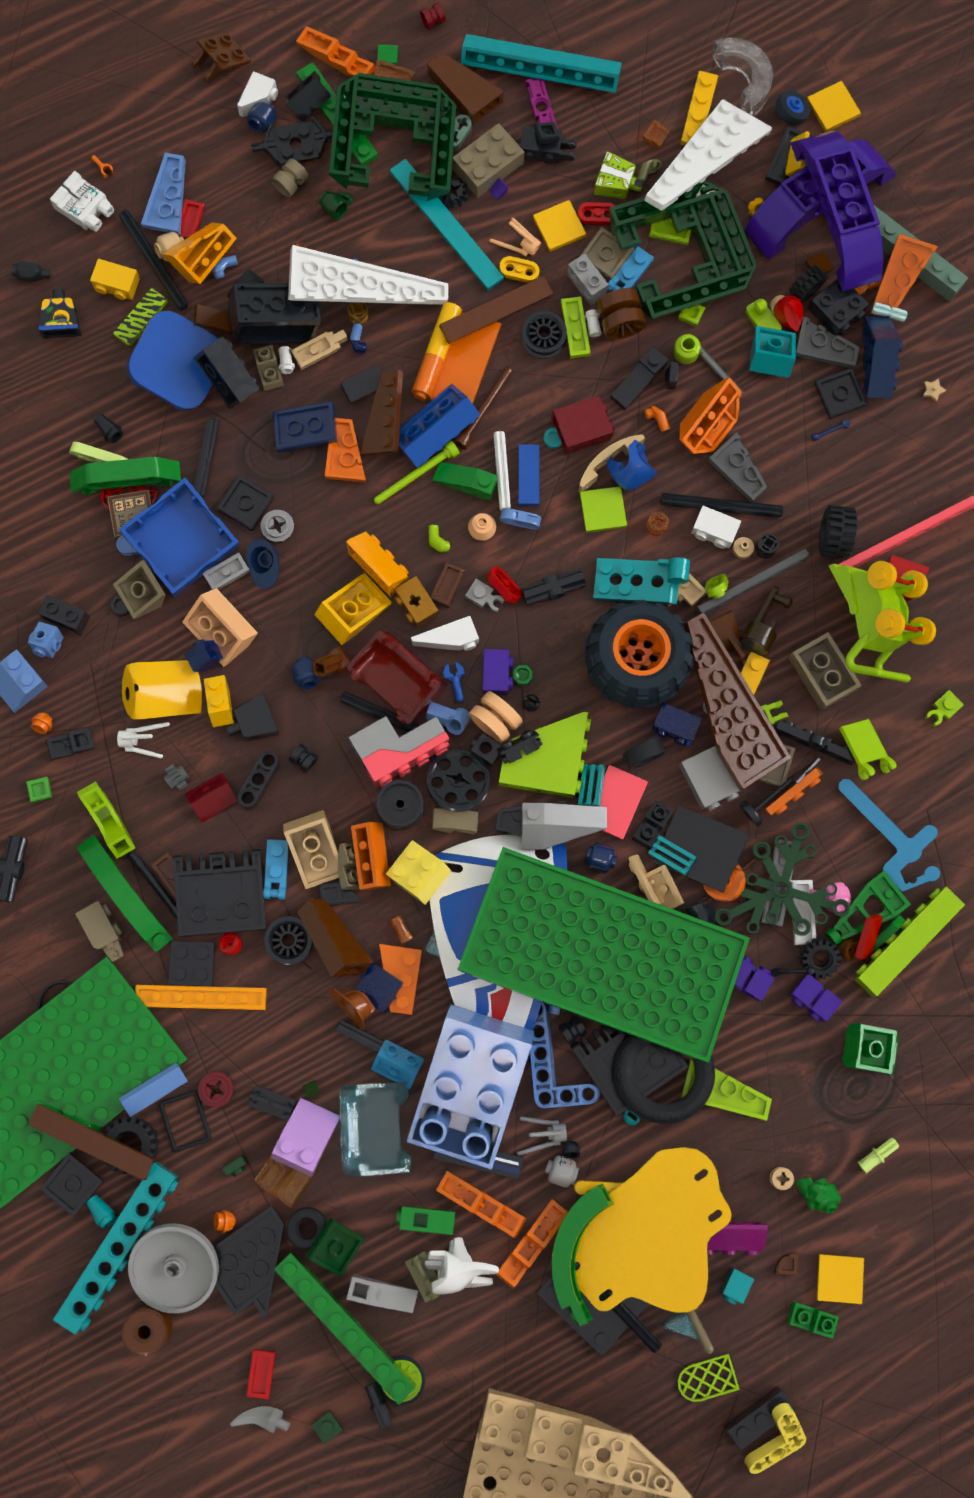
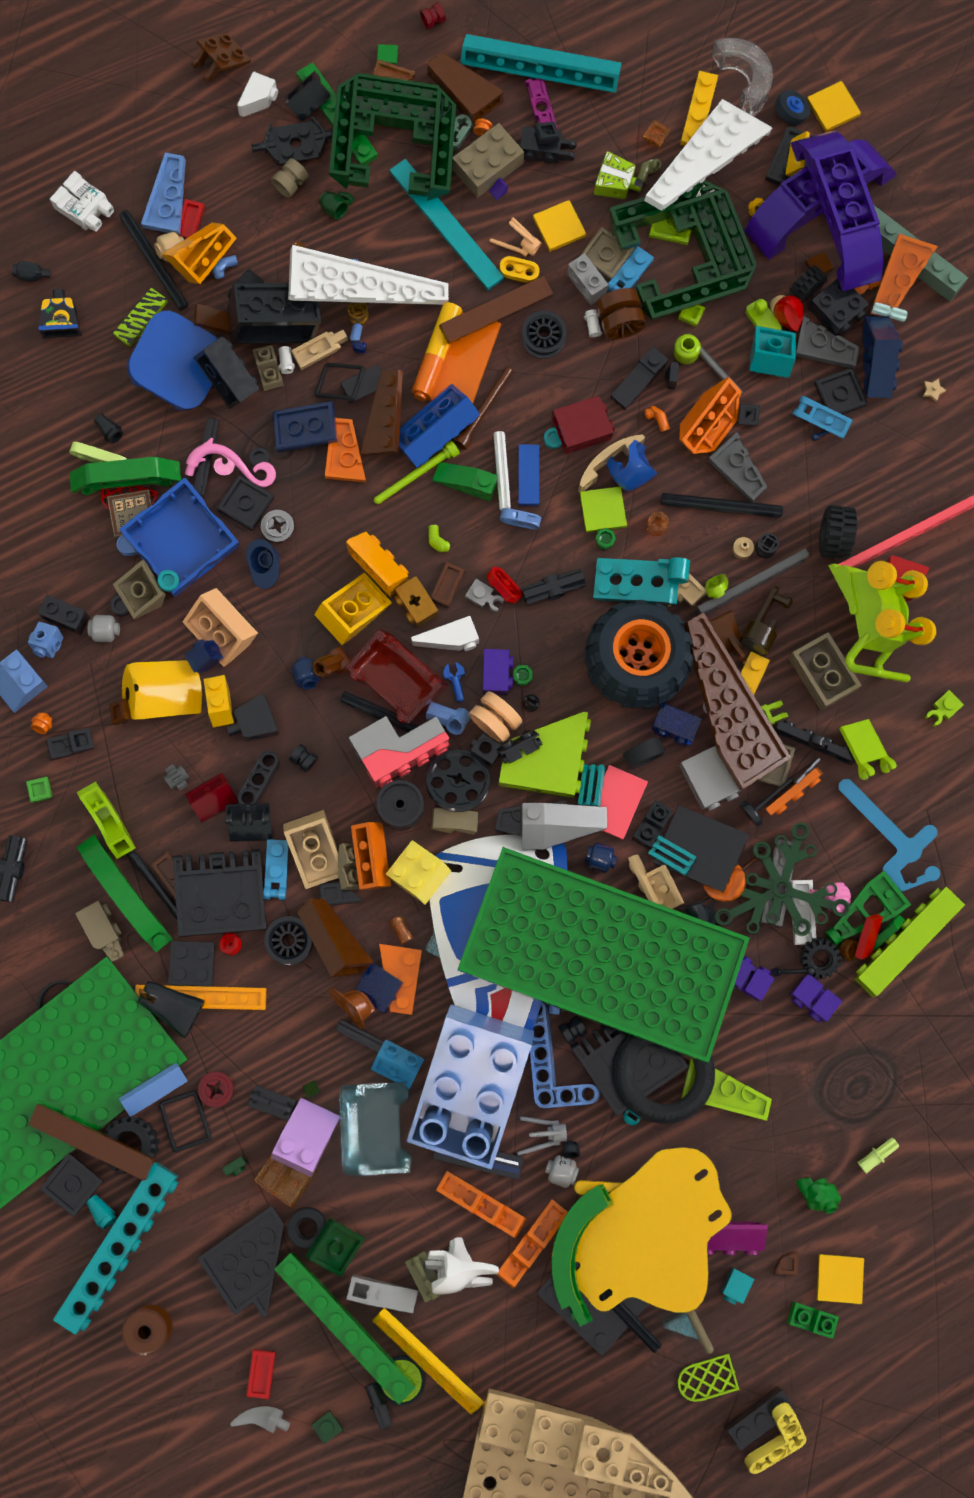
yellow brick [90,259,140,300] -> none
orange hand [91,155,113,178] -> none
white plant [117,722,170,759] -> none
light grey dish [128,1223,219,1313] -> none
light grey plate [203,552,250,590] -> none
orange plate [213,1210,236,1233] -> none
dark blue head [247,102,277,133] -> none
orange slope [296,26,376,77] -> none
green brick [396,1205,455,1235] -> none
black gear [438,176,469,208] -> none
light nougat cone [468,513,496,541] -> none
lime plate [561,296,591,359] -> none
red plate [578,202,615,225] -> none
white brick [691,506,741,549] -> none
tan wheel [769,1167,794,1190] -> none
green slope [842,1023,898,1075] -> none
none -> light grey head [88,615,120,643]
none -> reddish brown tile [109,699,131,725]
none -> black piece [137,981,205,1038]
none -> teal tile [158,570,179,592]
none -> bright pink plant [185,438,276,487]
none -> black hinge [225,803,273,841]
none -> black tile [249,447,270,467]
none -> black piece [315,363,365,400]
none -> yellow tile [372,1308,484,1414]
none -> orange bush [473,119,492,137]
none -> green tile [595,528,616,550]
none -> black tile [737,403,760,426]
none -> dark azure plate [792,396,853,439]

